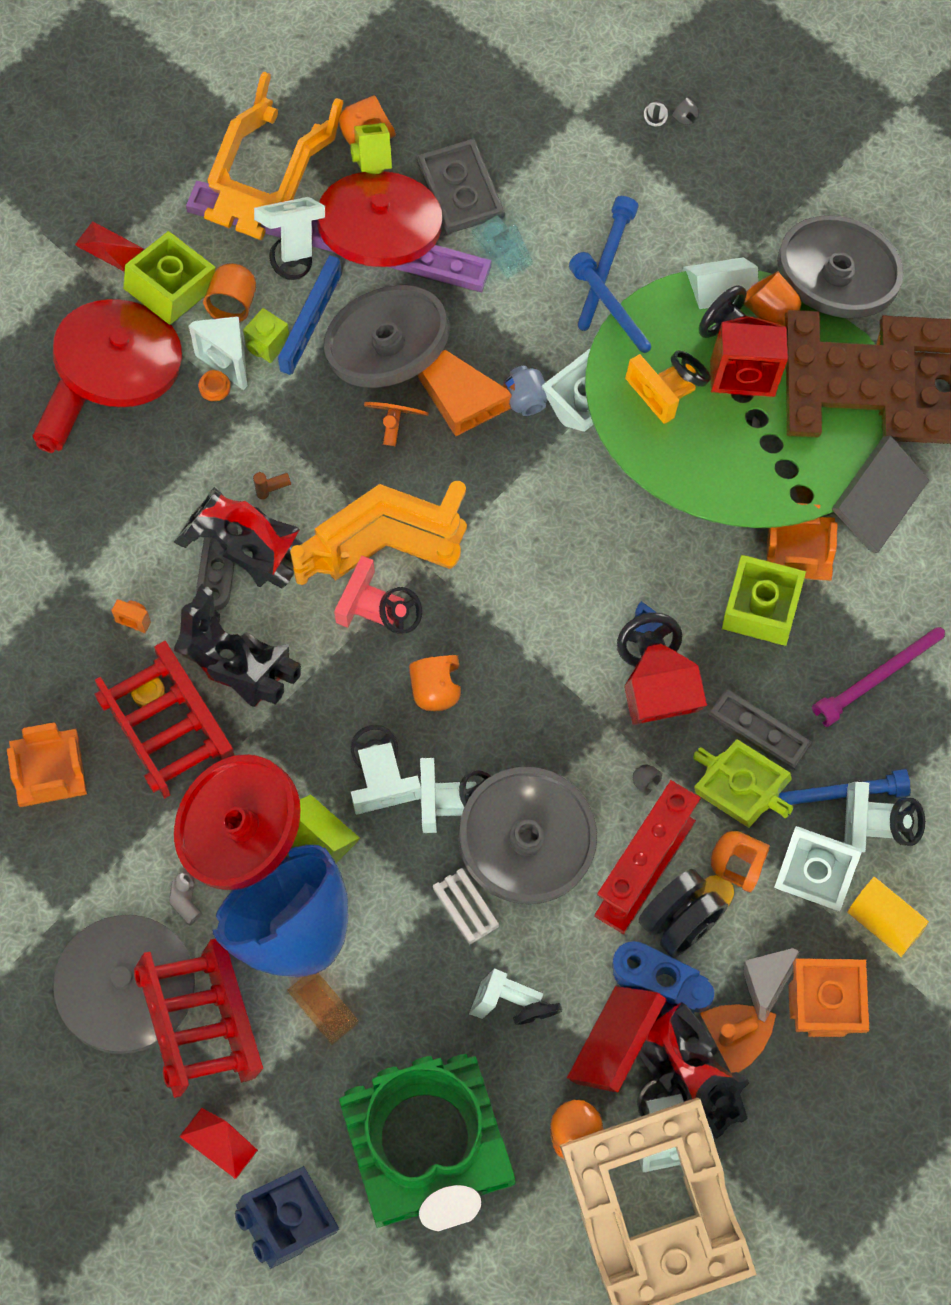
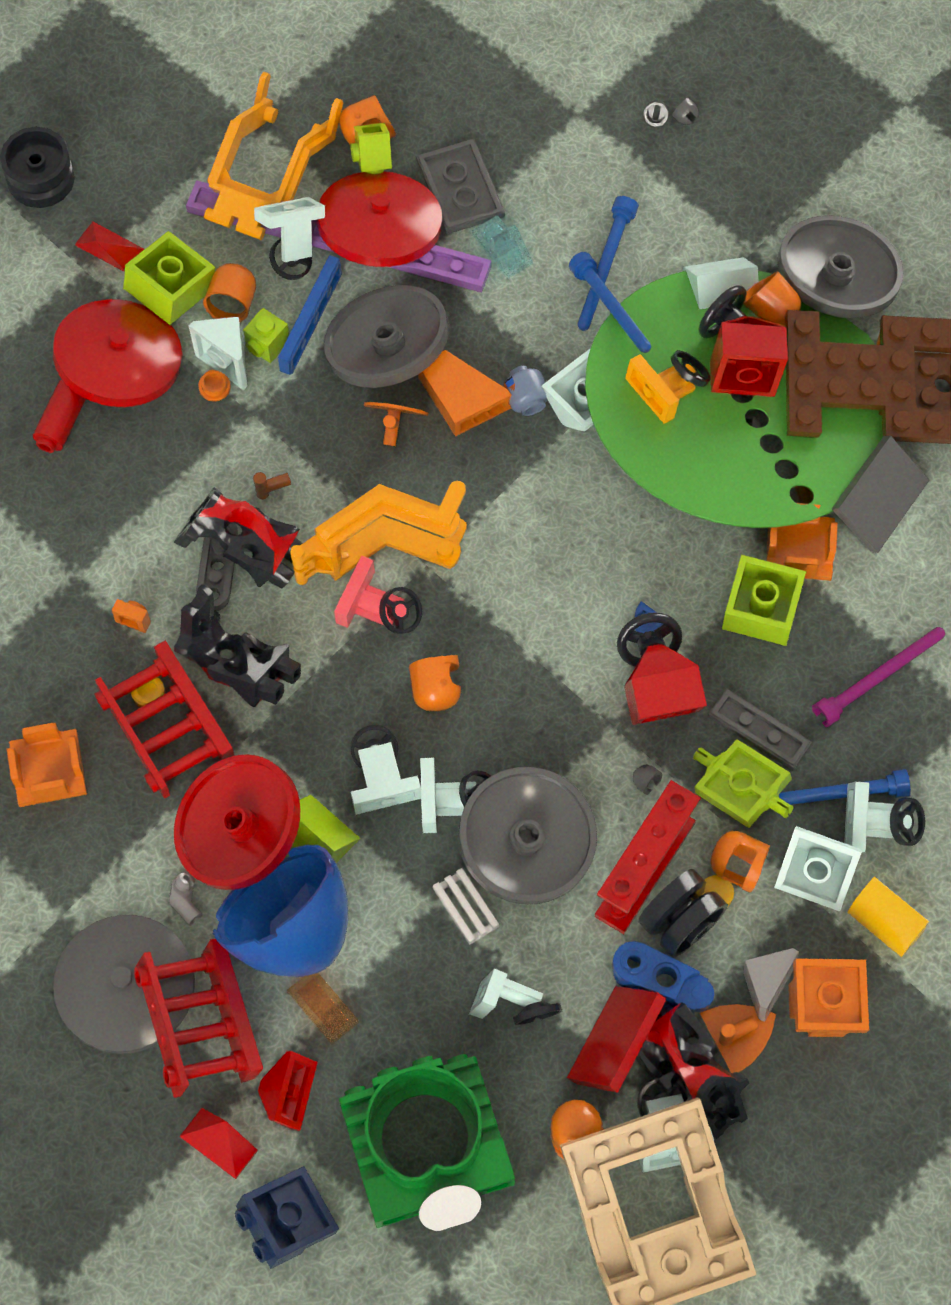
none -> black wheel [0,126,75,208]
none -> red slope [258,1051,318,1131]

